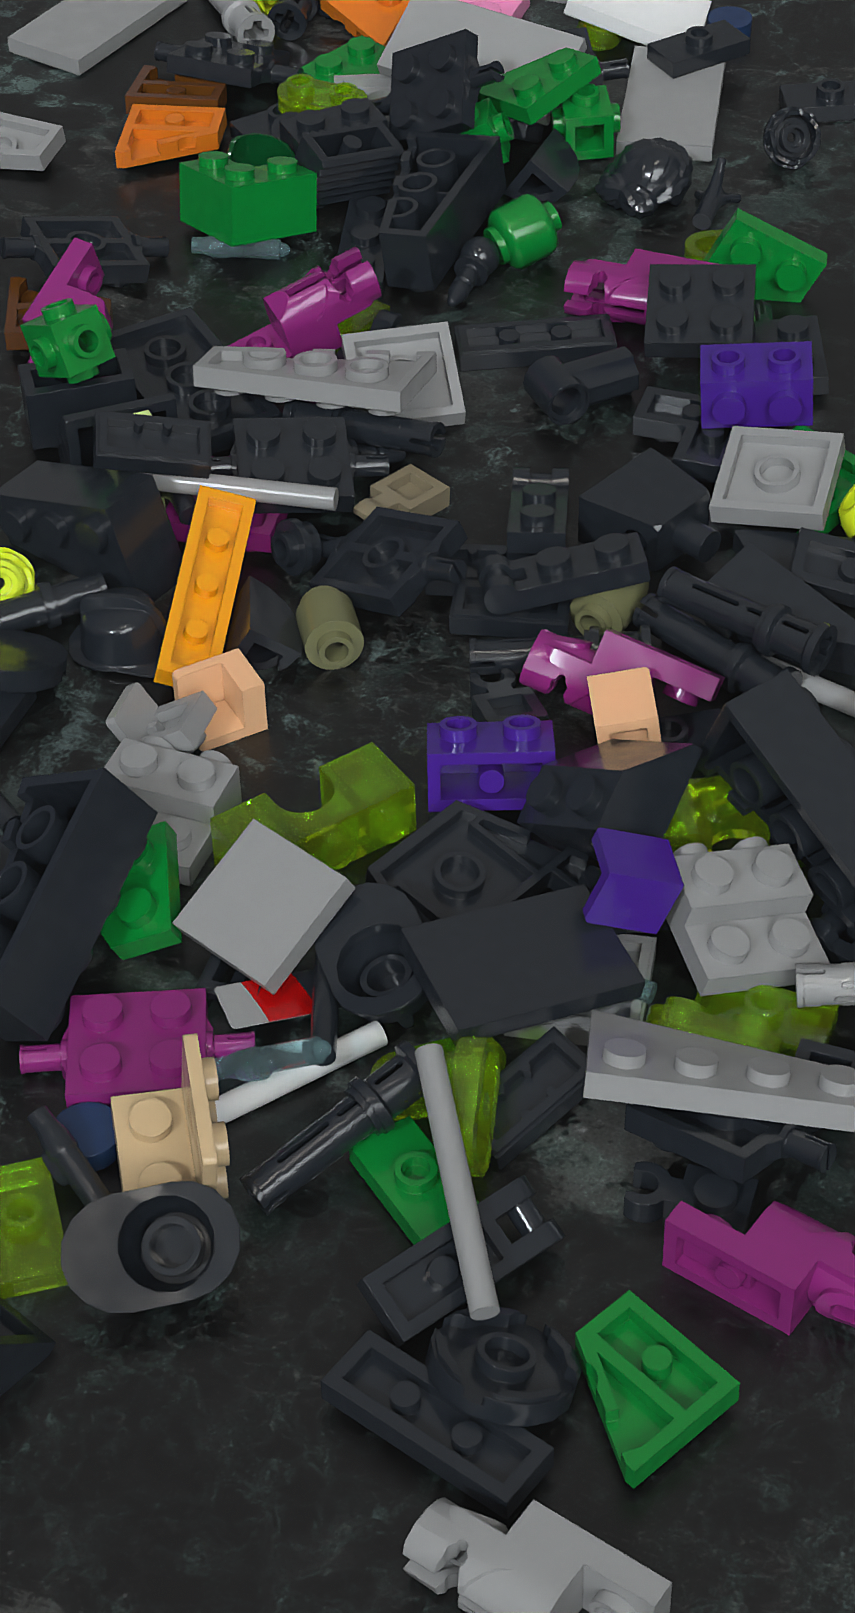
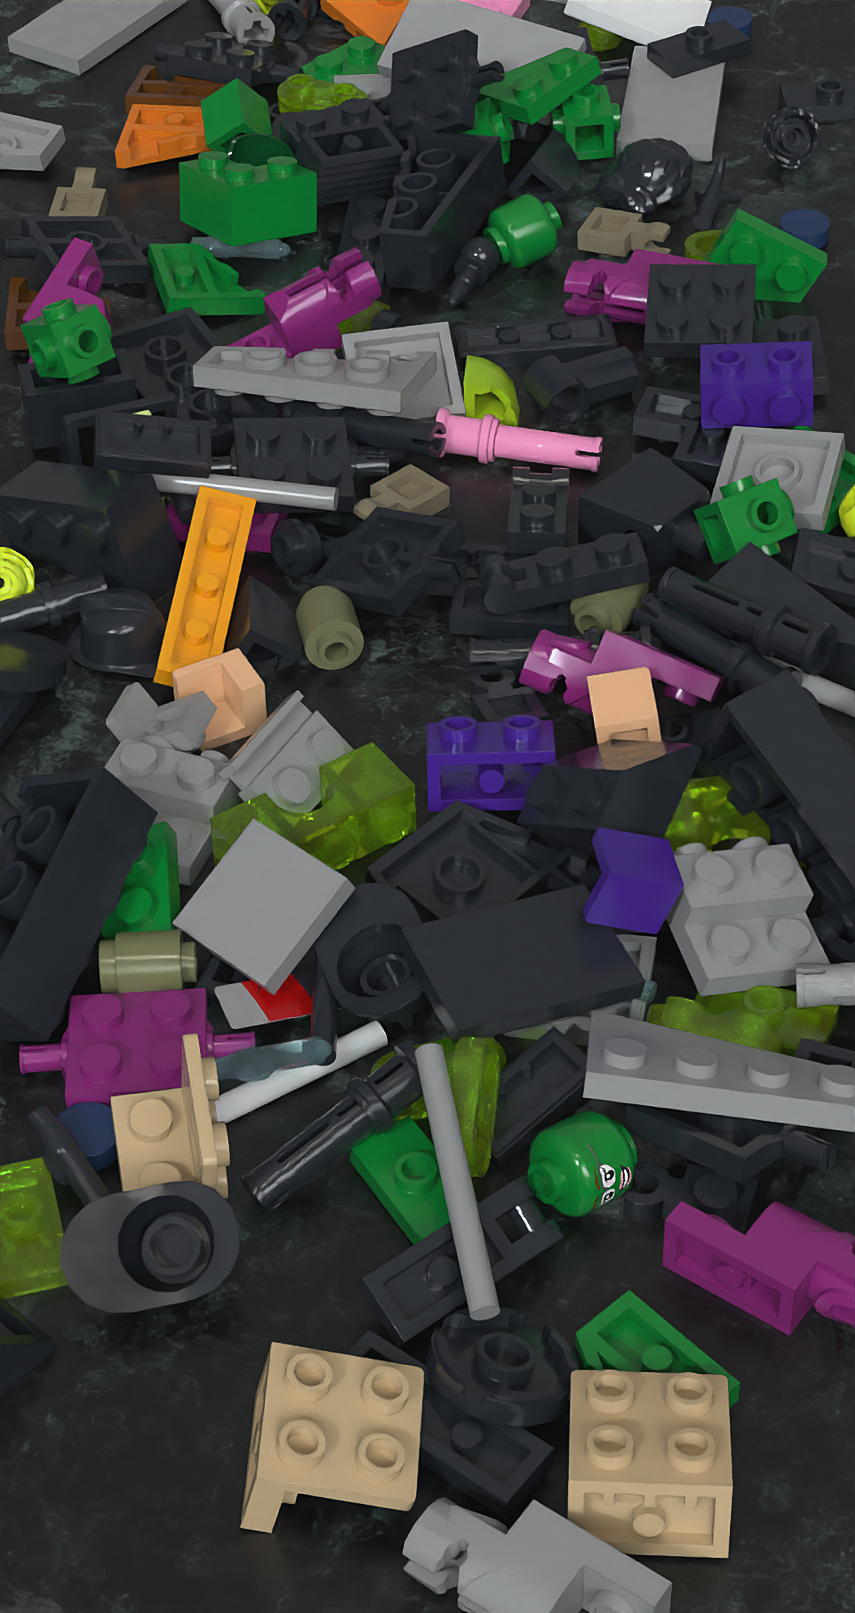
none -> dark tan plate [48,167,108,216]
none -> olive brick [99,929,198,994]
none -> green wing [148,243,266,316]
none -> green brick [200,78,272,153]
none -> light grey plate [218,690,359,838]
none -> tan bracket [240,1342,424,1533]
none -> bright pink pin [433,408,603,473]
none -> lime brick [464,355,520,427]
none -> green head [528,1110,637,1217]
none -> tan bracket [568,1370,733,1558]
none -> dark tan plate [577,207,671,257]
none -> green brick [694,475,798,564]
none -> dark blue tile [779,209,830,249]

